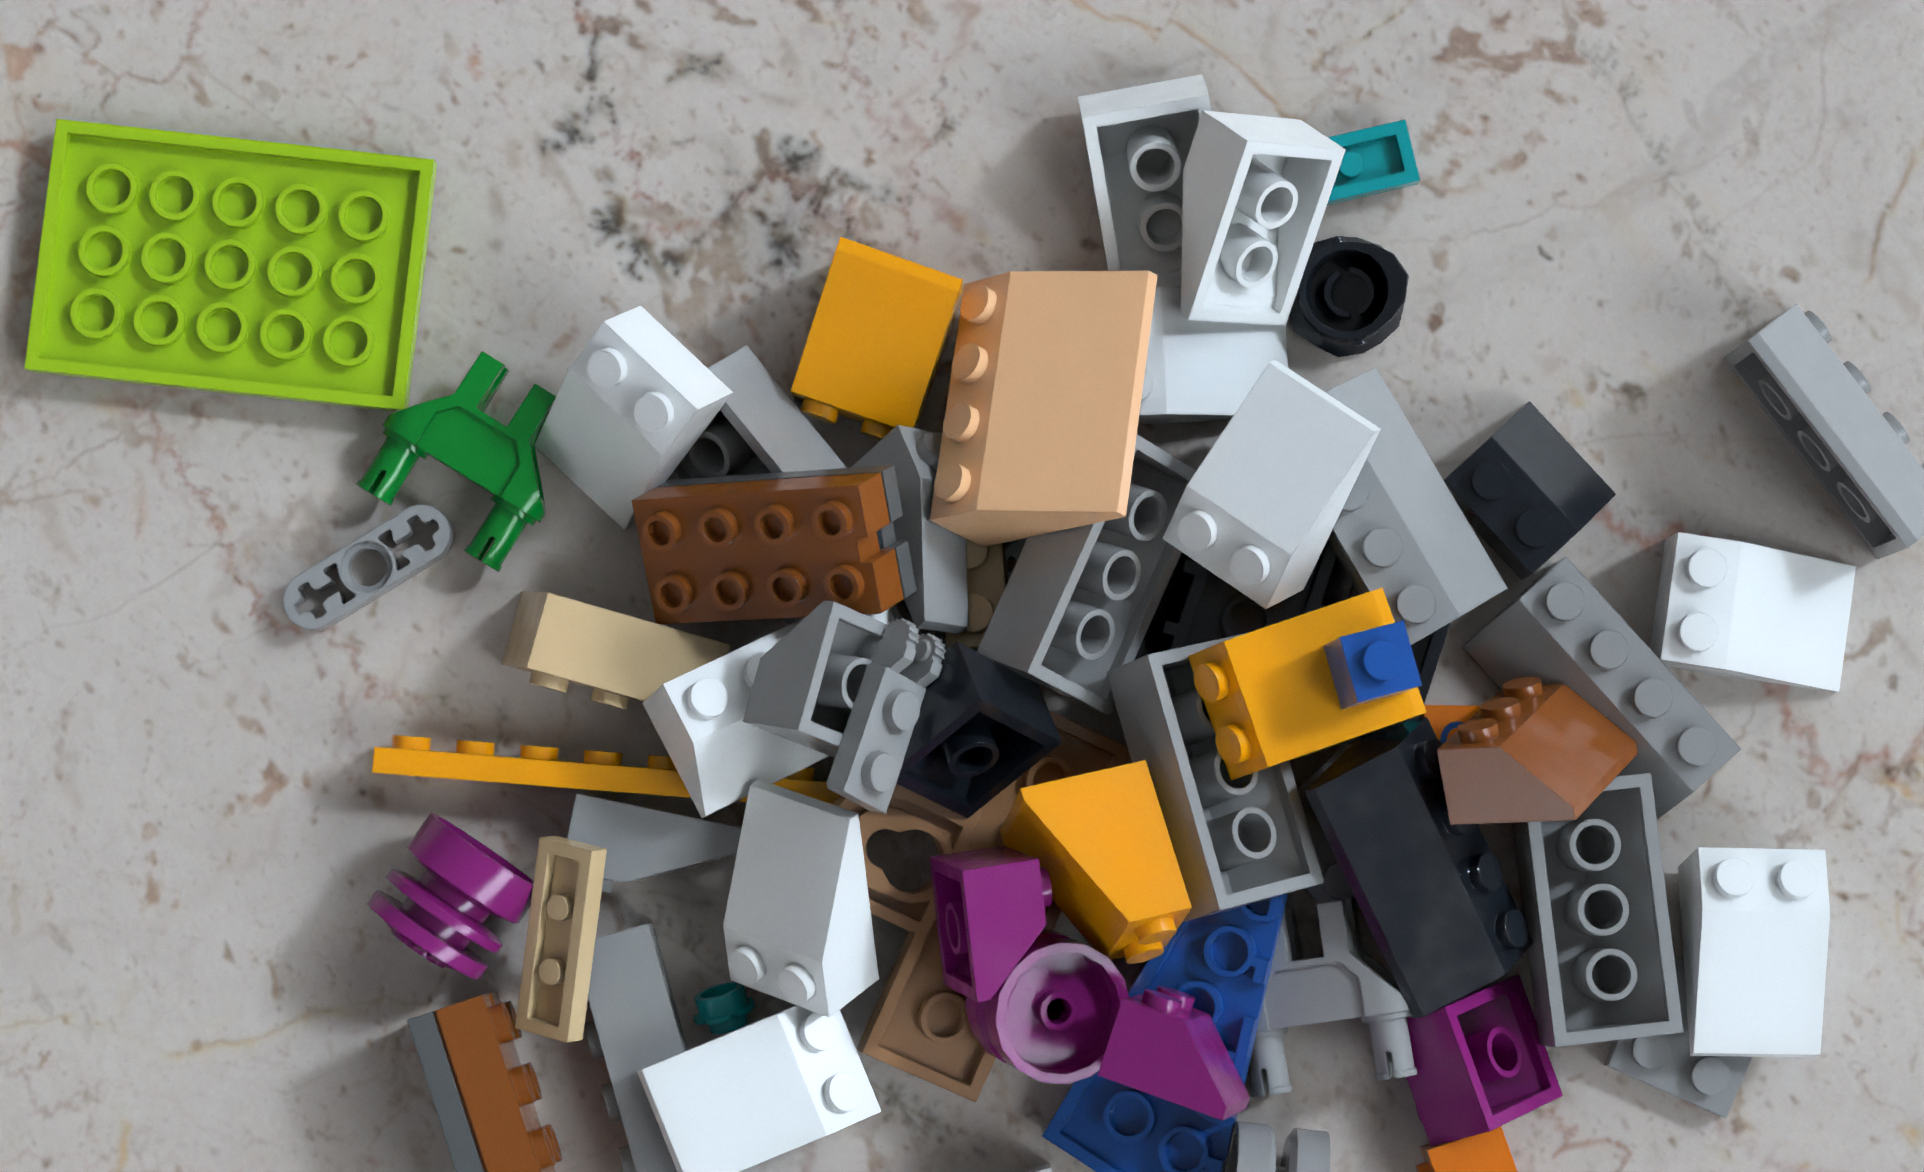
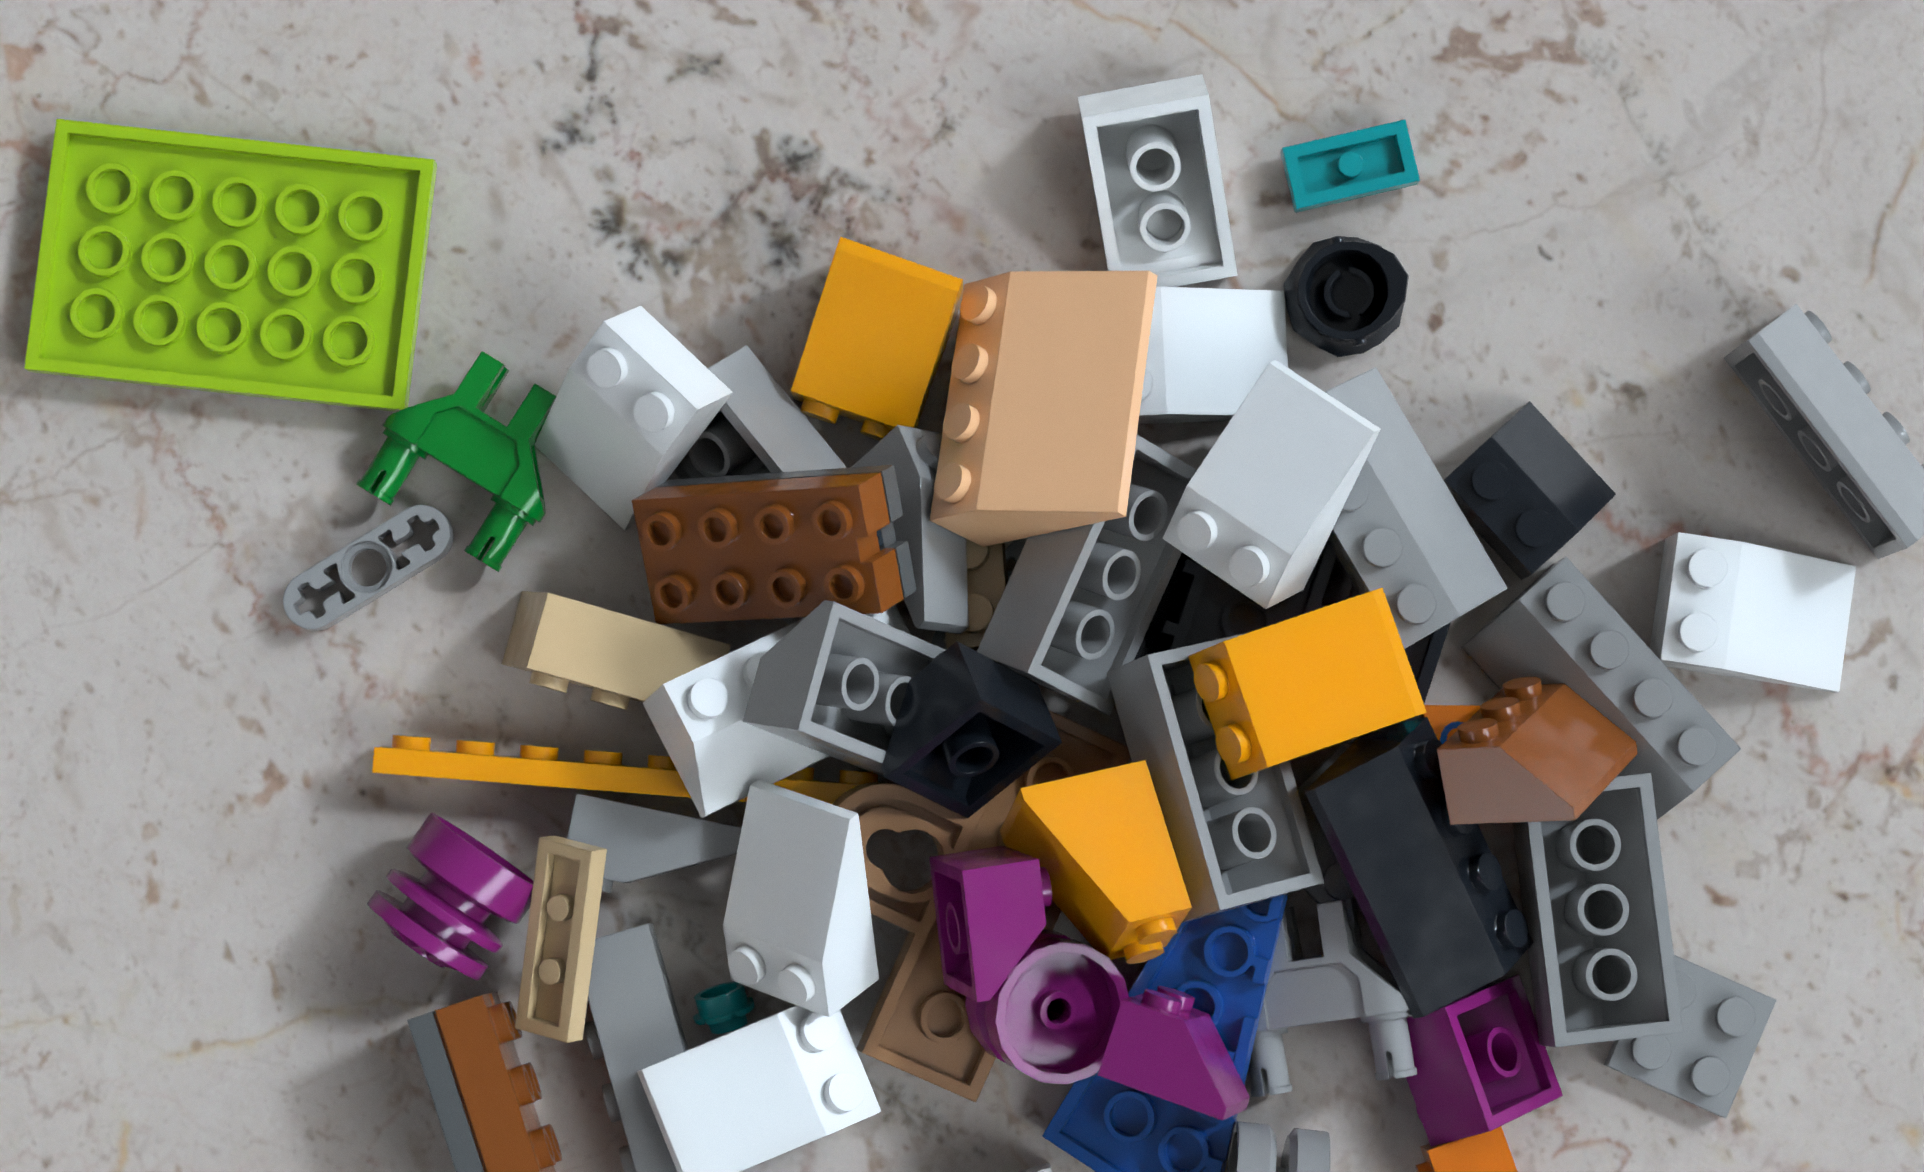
light grey hinge [826,618,946,814] -> none
white slope [1181,110,1346,326] -> none
blue brick [1324,620,1422,710] -> none
white slope [1678,847,1830,1057] -> none

